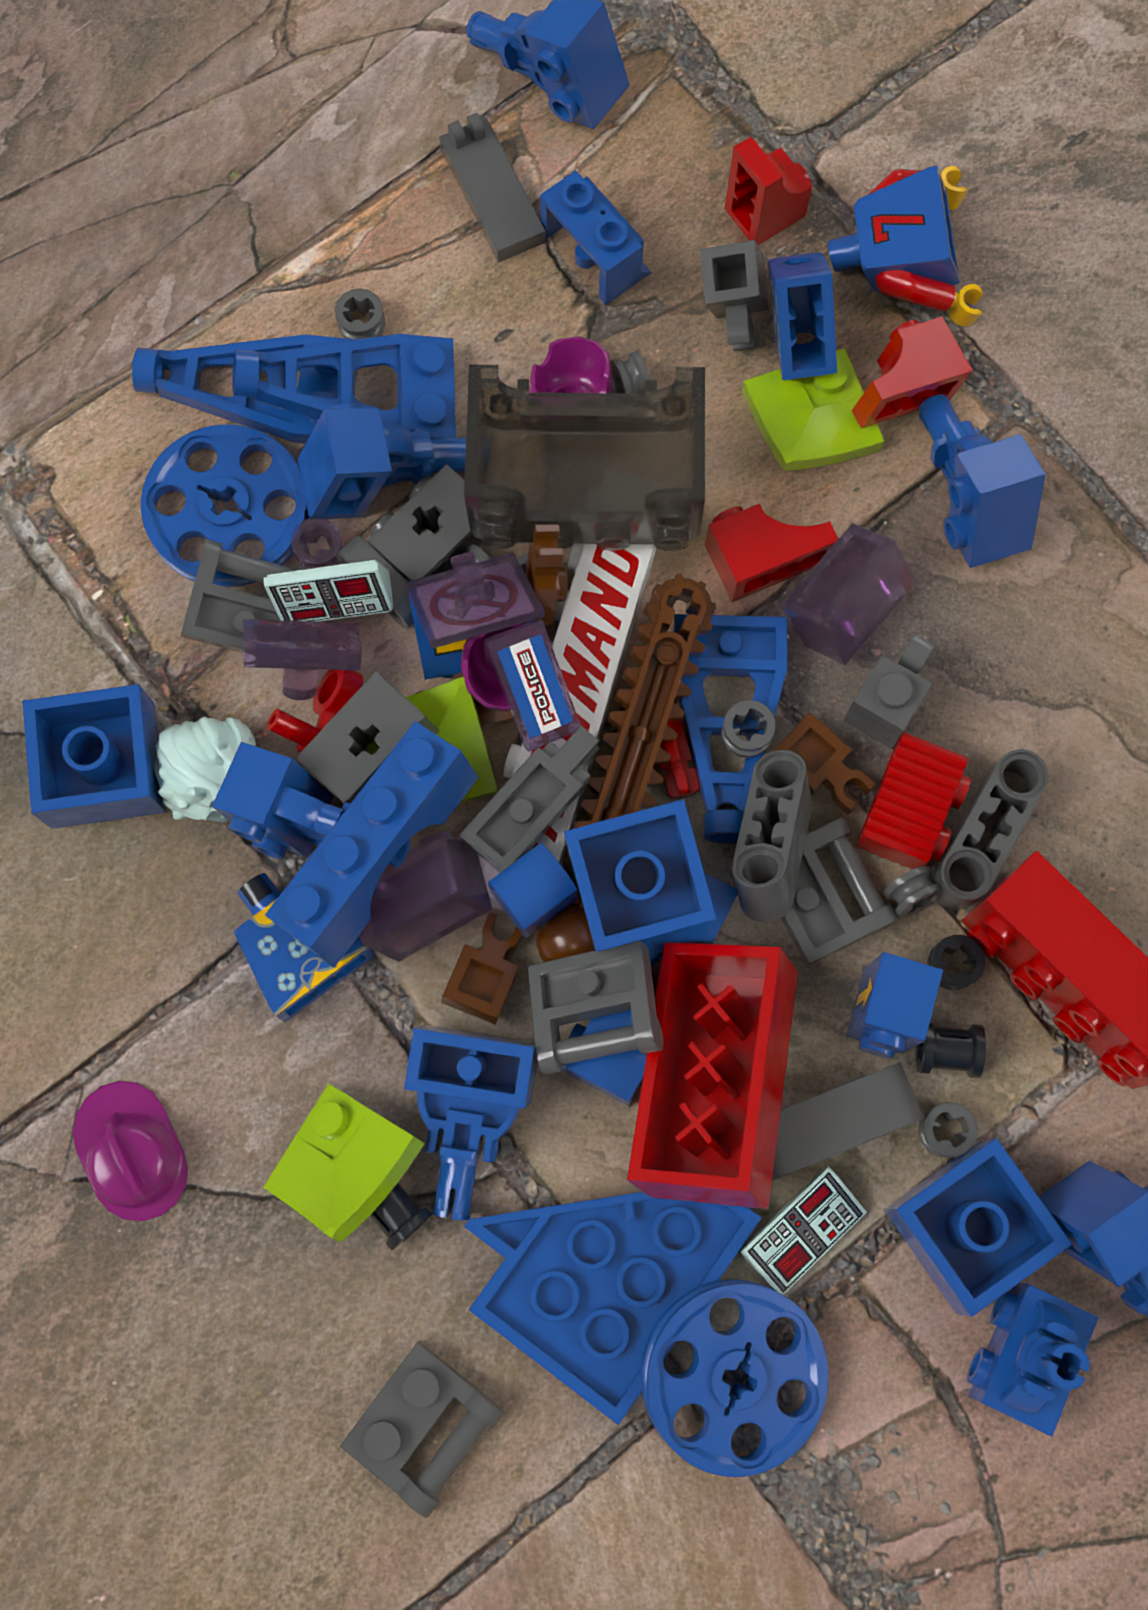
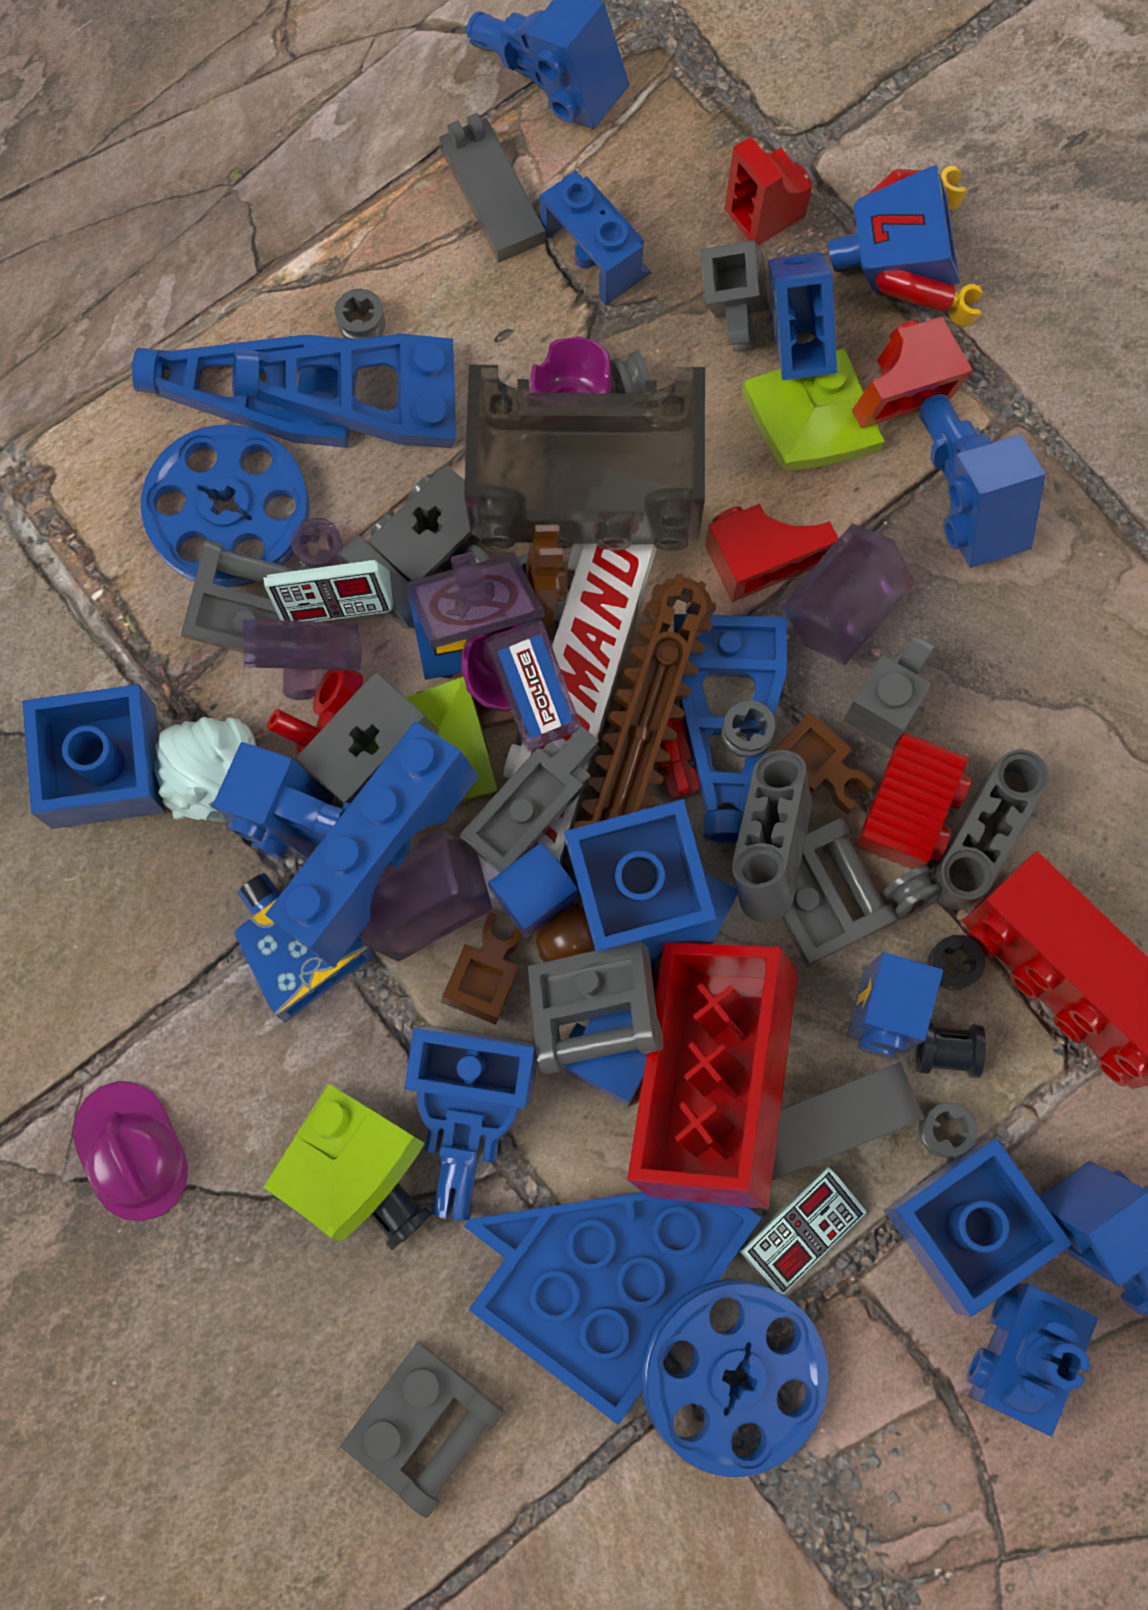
blue brick [298,403,480,520] -> none

